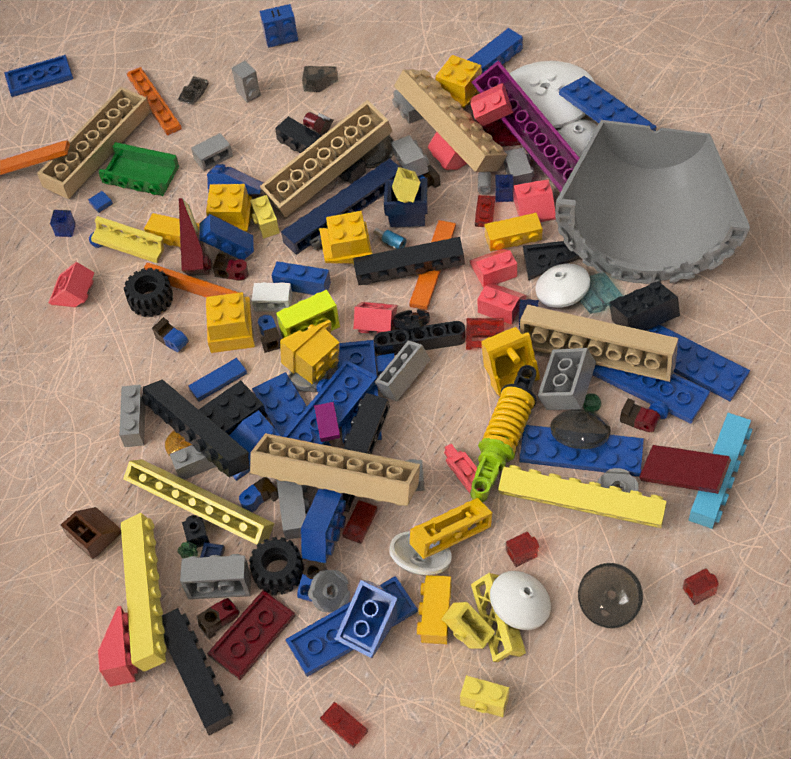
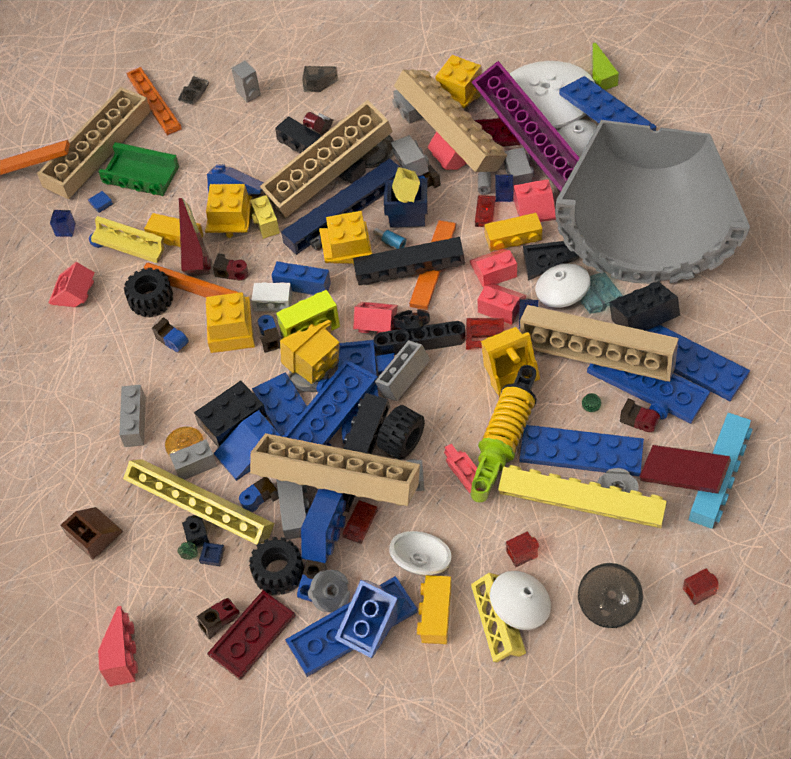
blue tile [4,55,74,97] -> none
light yellow brick [121,513,166,672] -> none
black brick [142,379,249,477] -> none
black brick [162,608,233,735] -> none
light grey brick [180,554,251,600] -> none
blue tile [188,358,247,402] -> none
light grey brick [191,133,233,171] -> none
blue brick [199,214,254,260] -> none
blue brick [259,4,299,48] -> none
magenta tile [314,402,340,442] -> none
clear red plate [320,702,368,749] -> none
yellow brick [409,498,493,559] -> none
light yellow brick [442,602,495,648] -> none
light yellow brick [460,675,509,717] -> none
blue brick [467,28,523,73] -> none
coral slope [471,83,513,127] -> none
light grey brick [538,348,596,410] -> none
clear smoke dish [551,409,611,449] -> none
none -> black tyre [377,405,425,460]
none -> lime slope [592,42,619,90]

